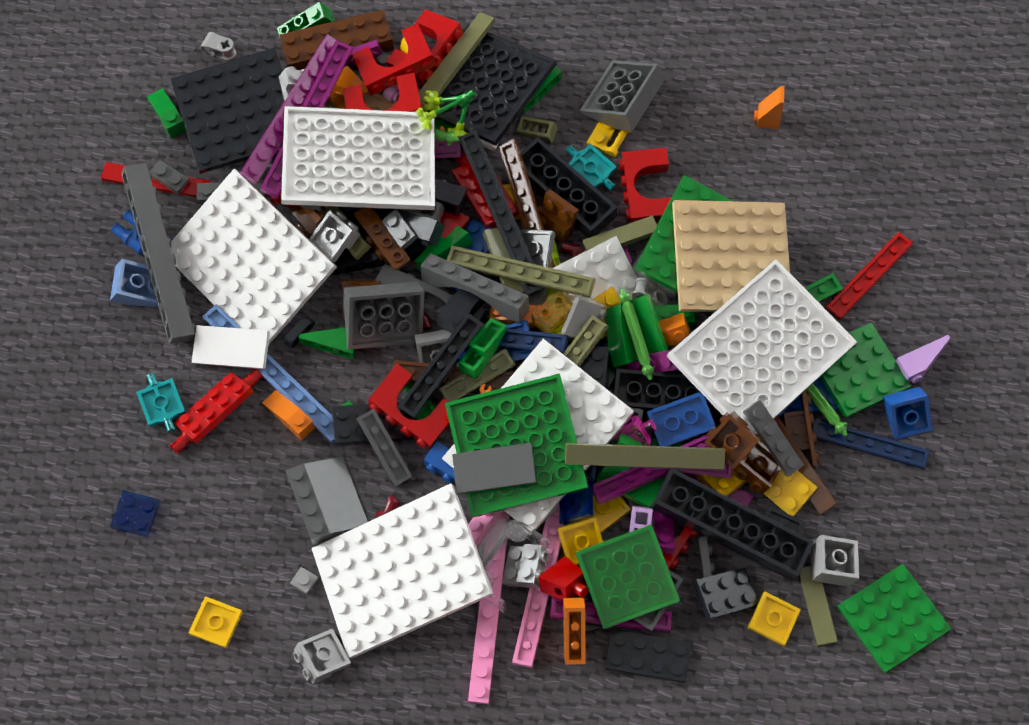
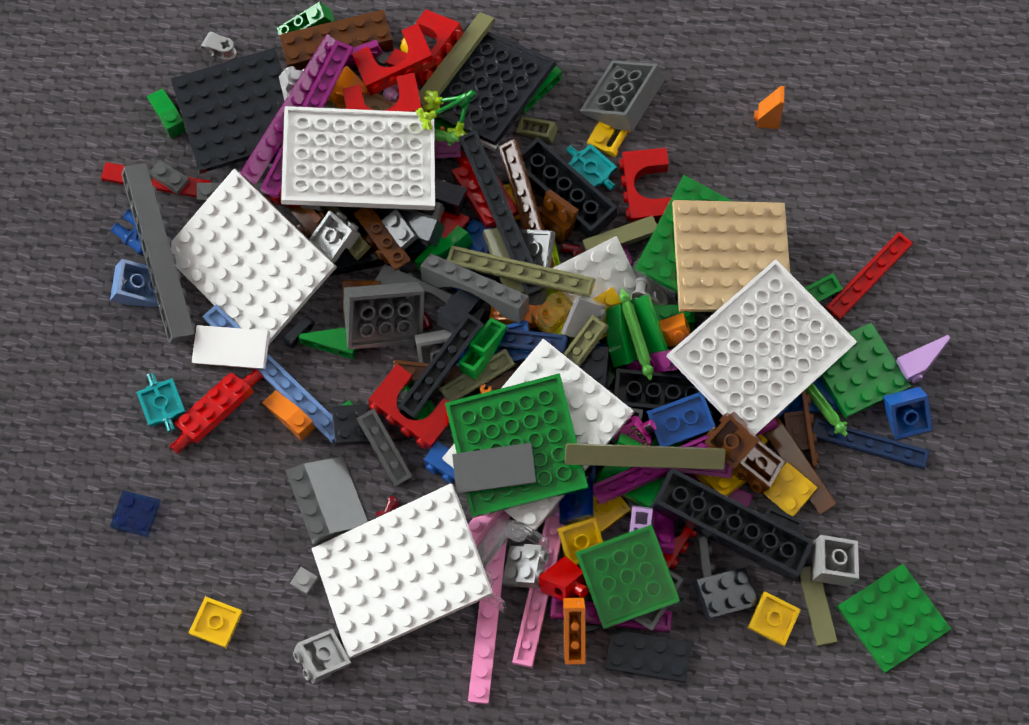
dark grey plate [743,400,804,477] -> none

